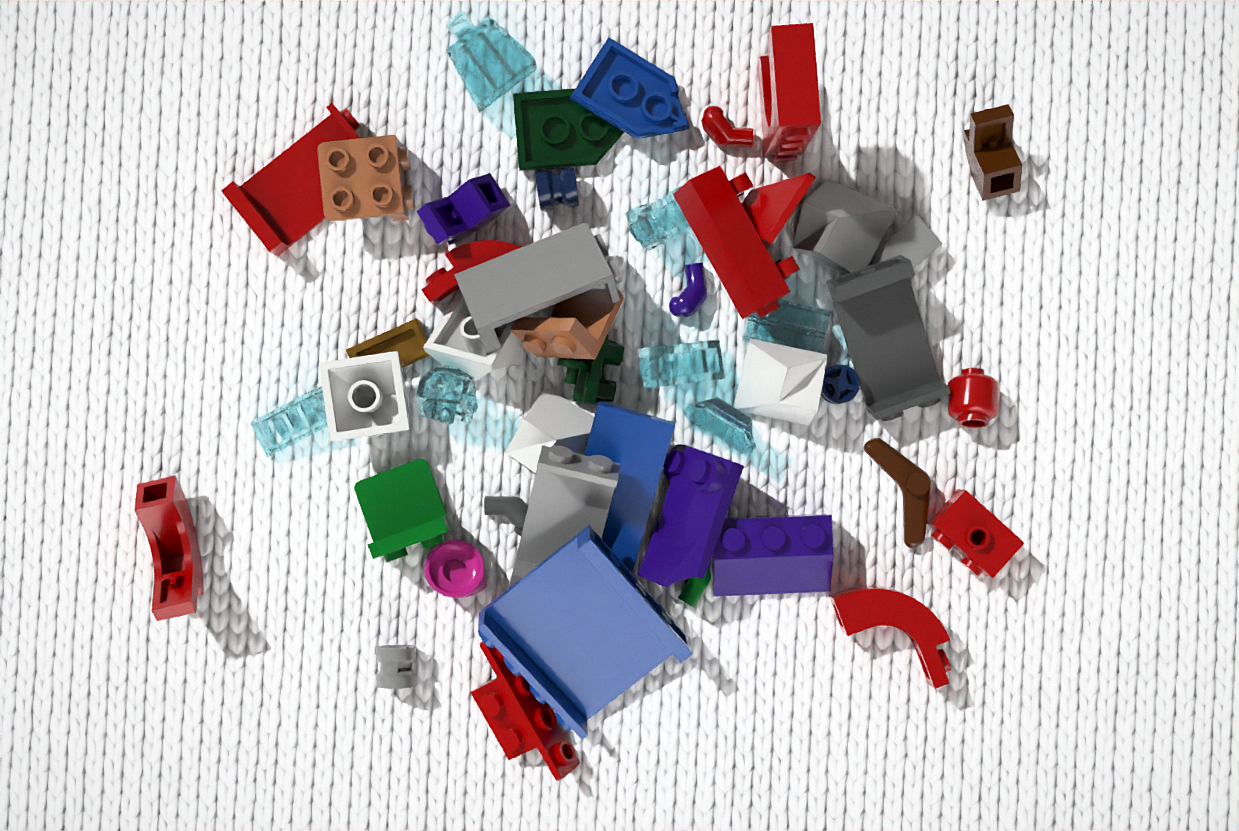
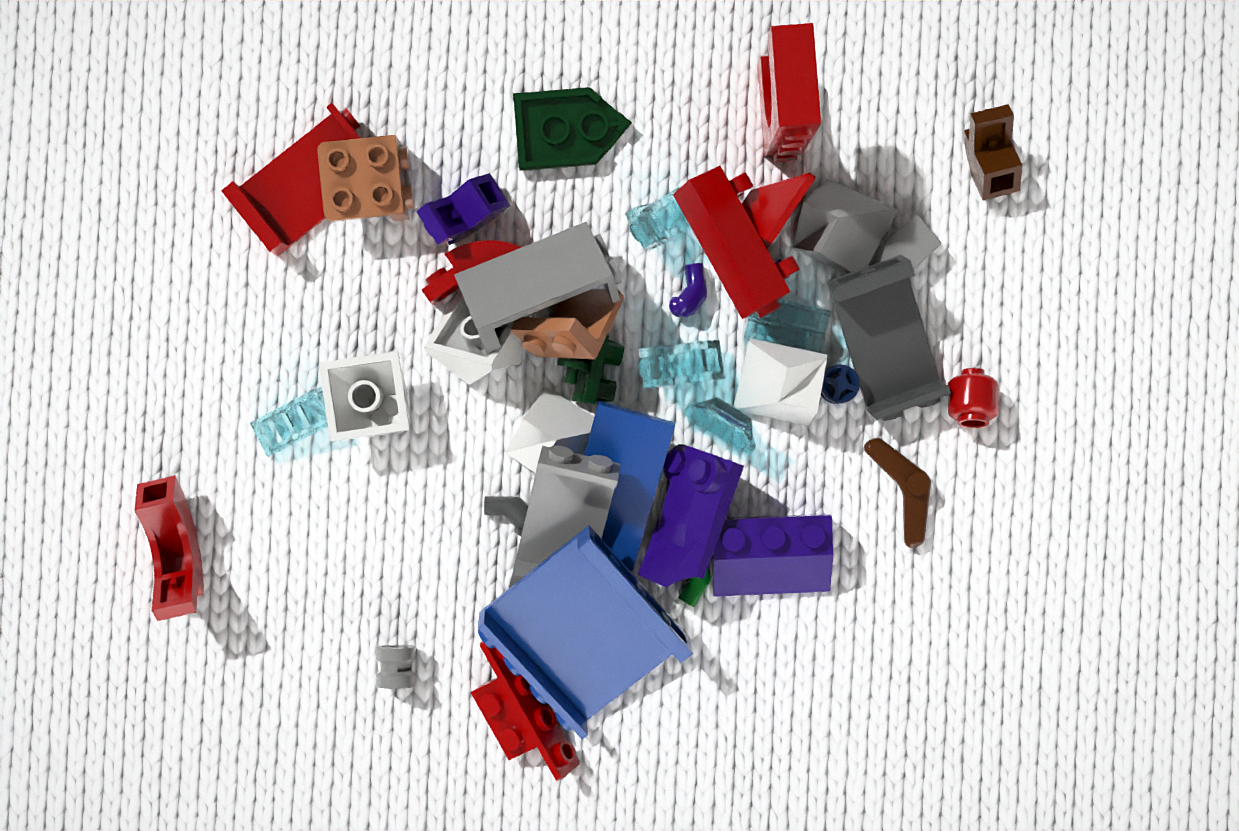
pearl gold tile [346,318,430,368] -> none
green bracket [354,459,453,563] -> none
clear light blue hand [416,365,478,424] -> none
dark pink piece [422,539,488,598] -> none
clear light blue torso [446,11,538,113] -> none
dark blue wheel [535,167,579,211] -> none
blue tile [570,37,690,139] -> none
red arm [701,106,753,148] -> none
red arch [829,585,951,689] -> none
red brick [927,489,1024,578] -> none

